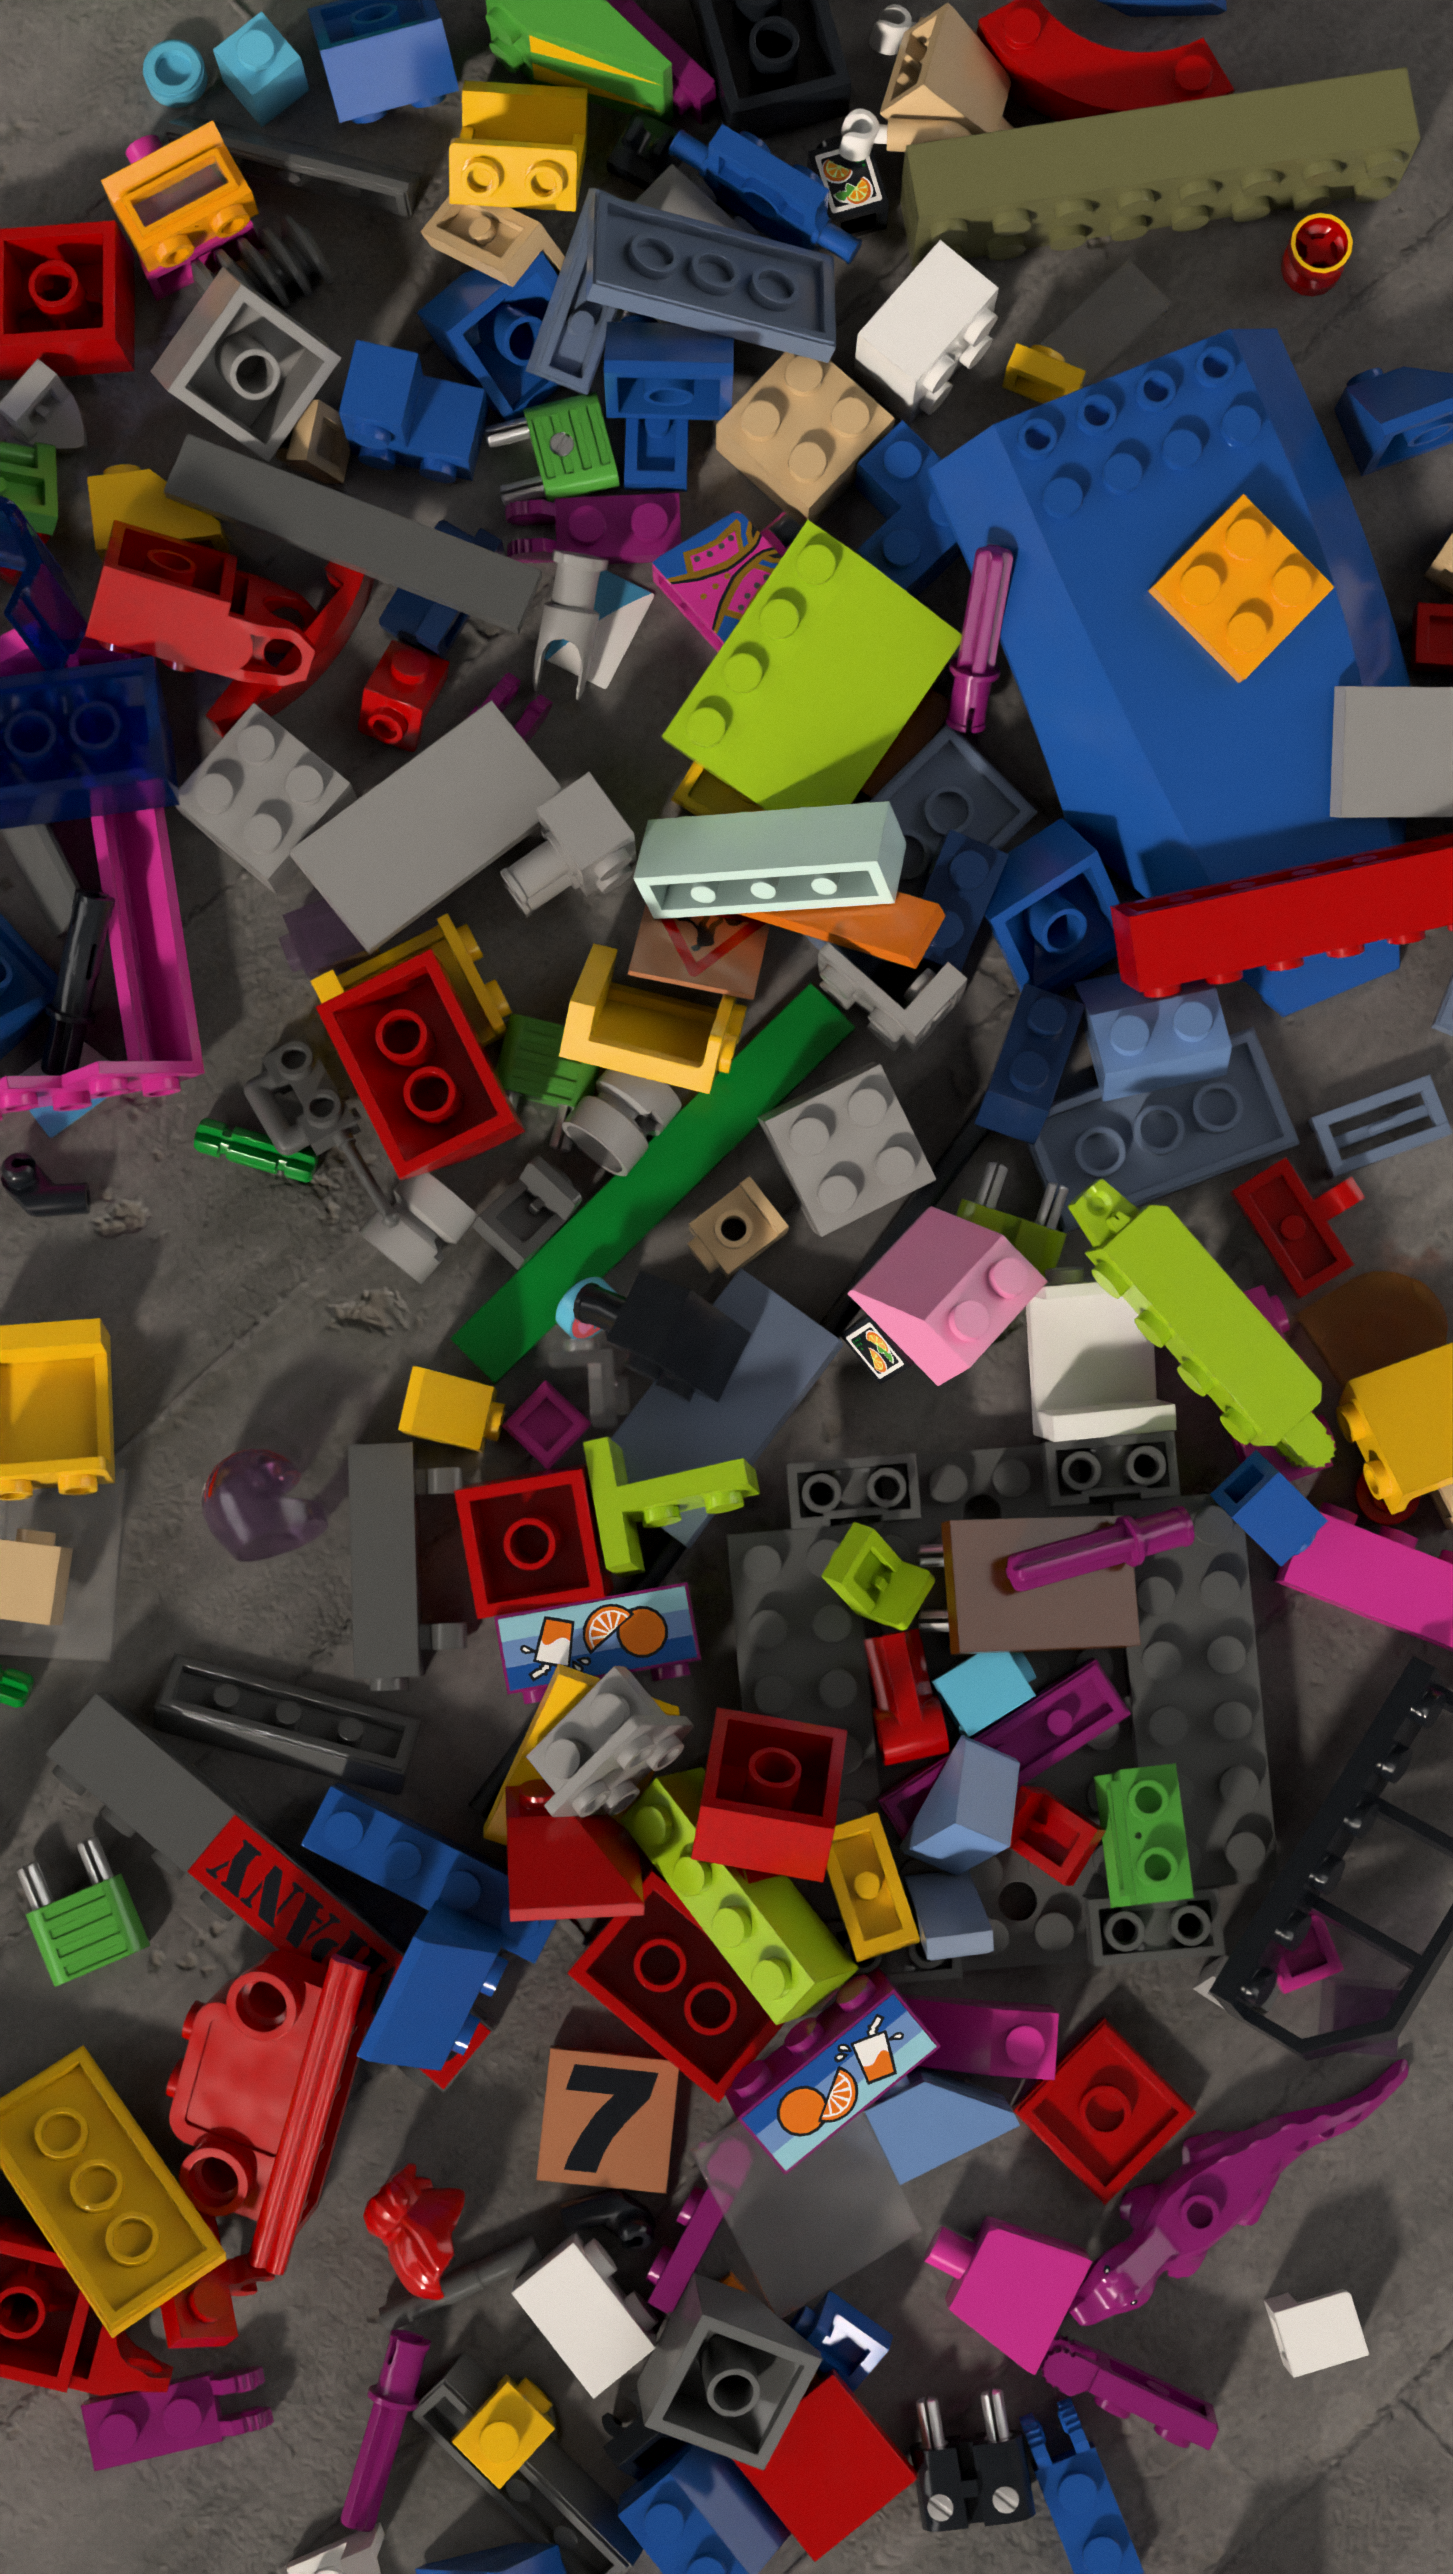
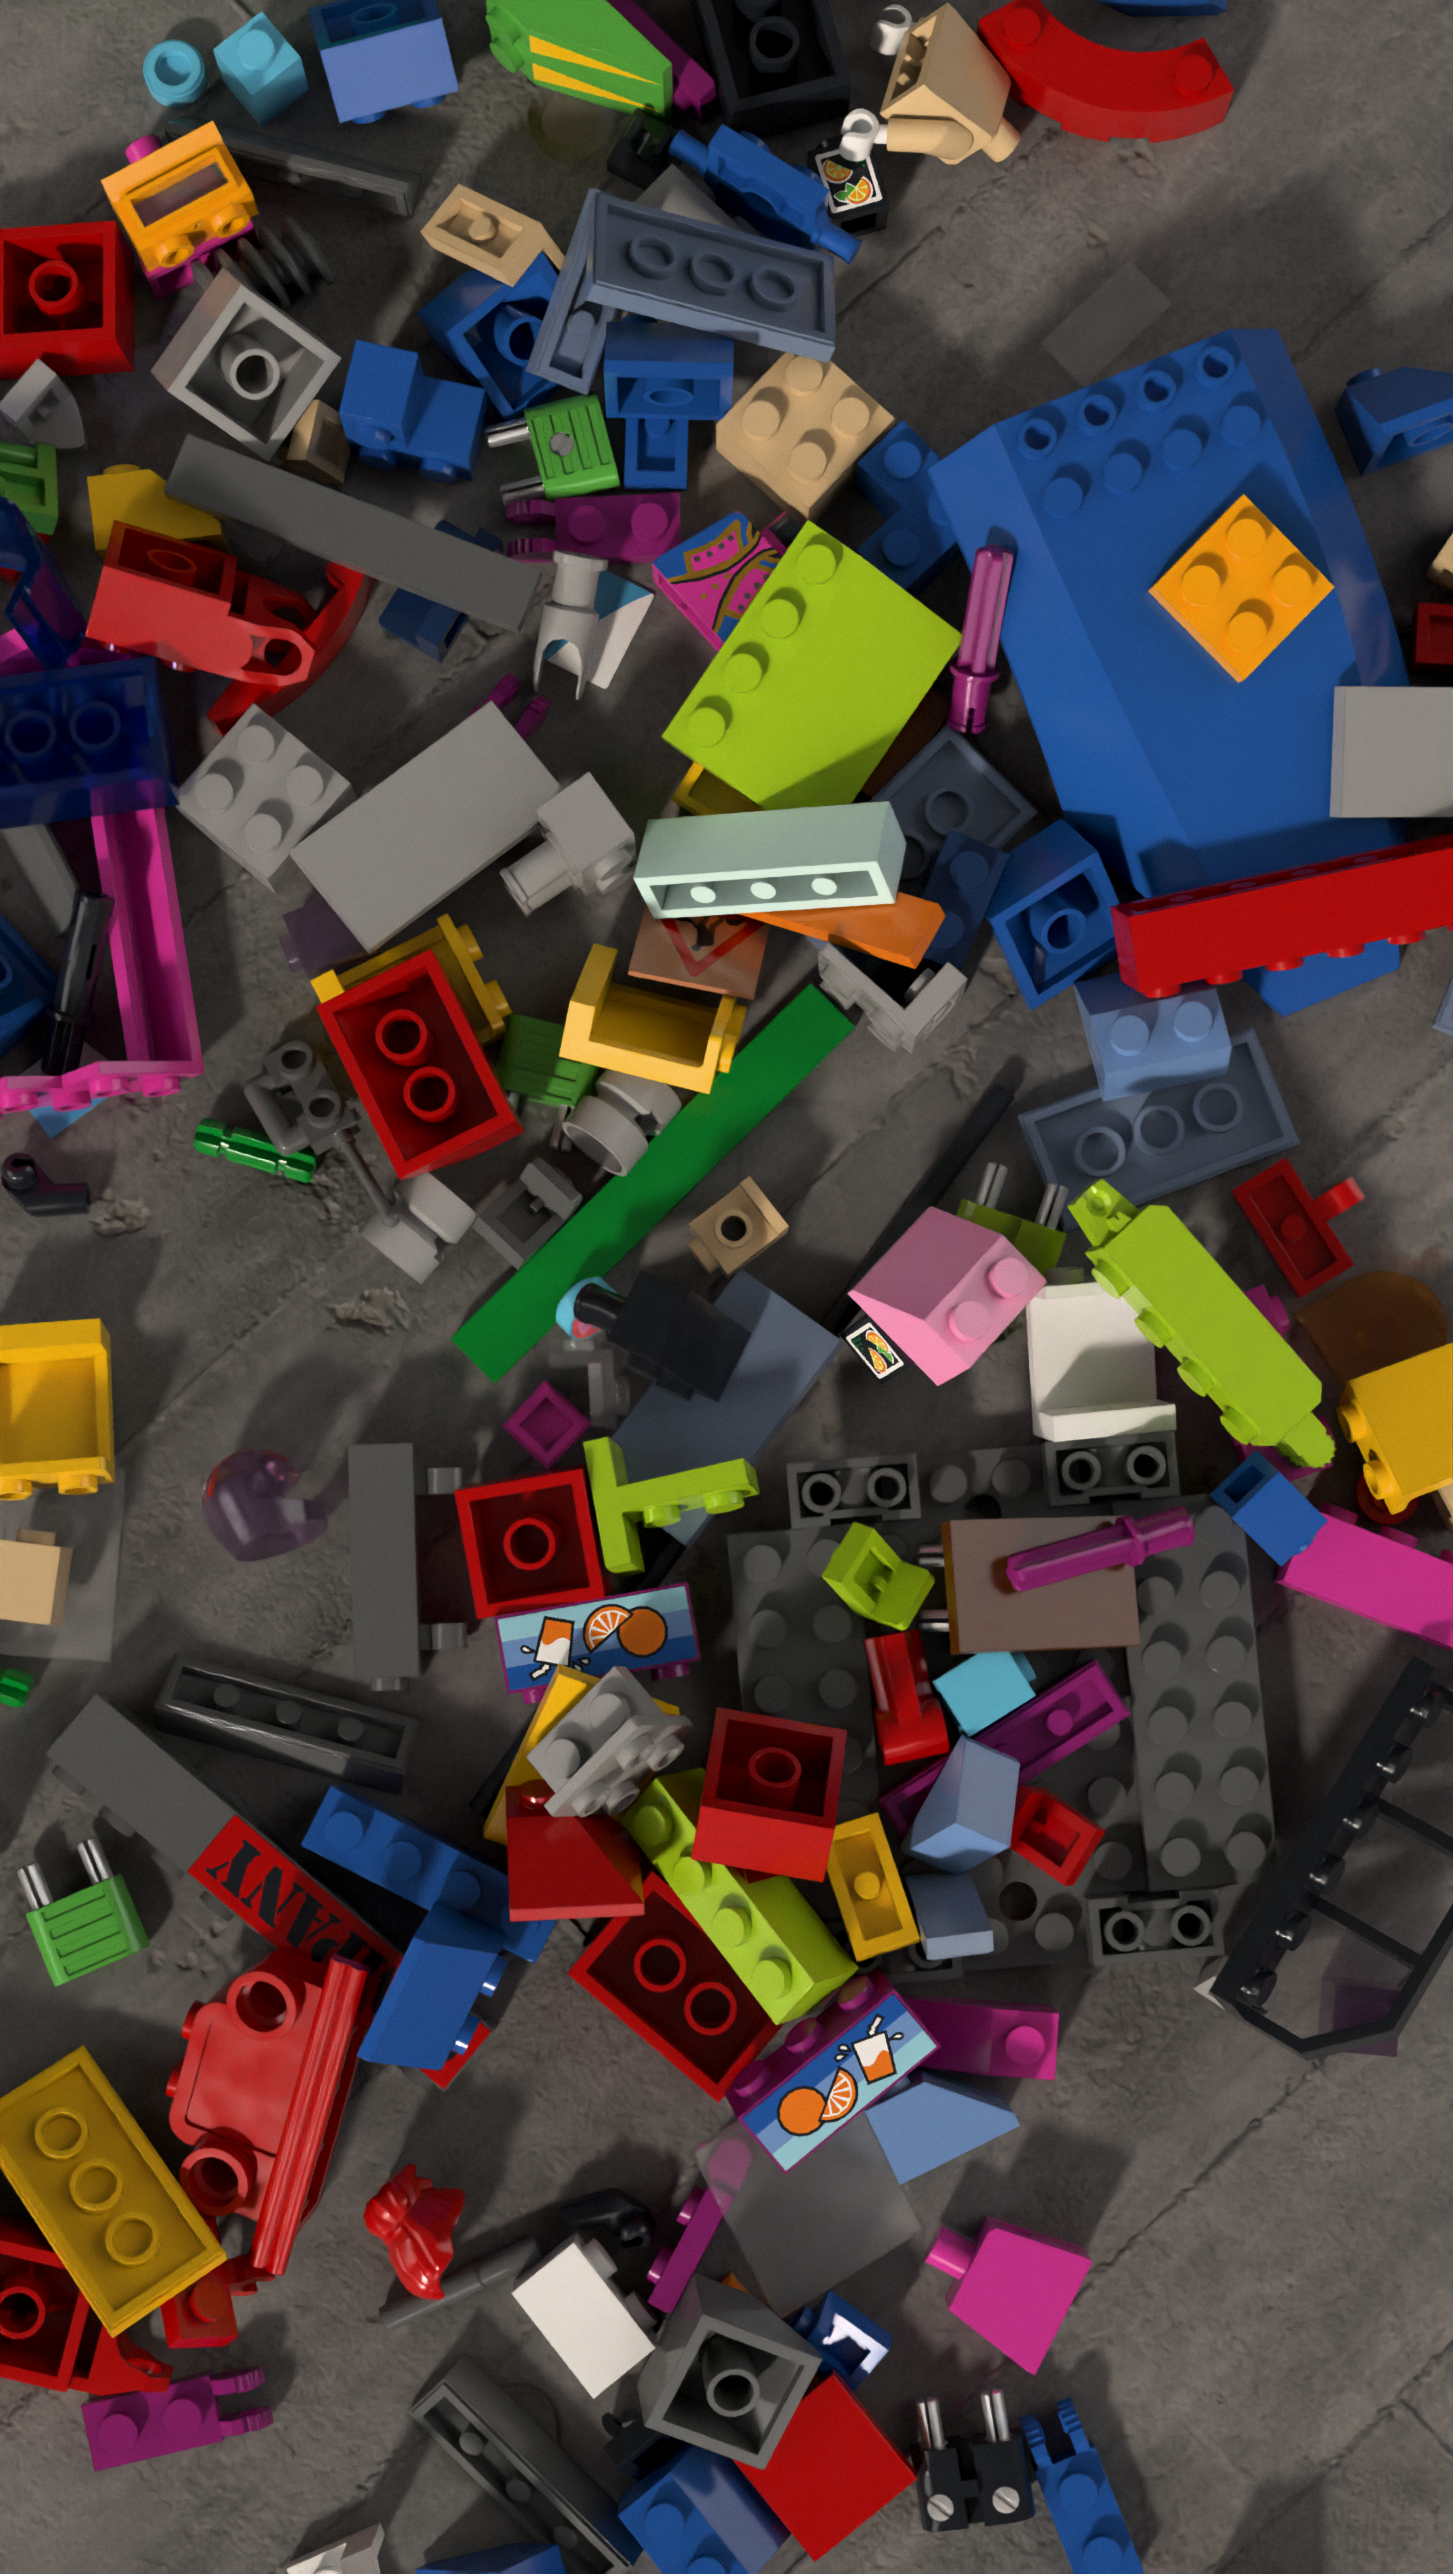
magenta axle [340,2329,431,2532] -> none
red bracket [358,640,450,752] -> none
yellow slope [398,1366,506,1453] -> none
yellow panel [449,80,588,212] -> none
yellow bracket [451,2374,555,2490] -> none
nougat tile [536,2045,679,2194] -> none
light grey brick [757,1061,936,1237] -> none
white brick [853,240,999,425] -> none
olive brick [899,67,1421,267] -> none
dark blue brick [974,983,1085,1145] -> none
yellow bracket [1002,343,1086,404] -> none
red tile [1011,2016,1197,2205] -> none
magenta hinge [1041,2334,1219,2450] -> none
magenta animal [1068,2059,1409,2326] -> none
bright green window [1094,1763,1194,1908] -> none
white panel [1264,2289,1369,2378] -> none
dark pink tile [1274,1912,1344,1994] -> none
red wheel [1281,213,1353,297] -> none
sand blue tile [1308,1074,1453,1179] -> none

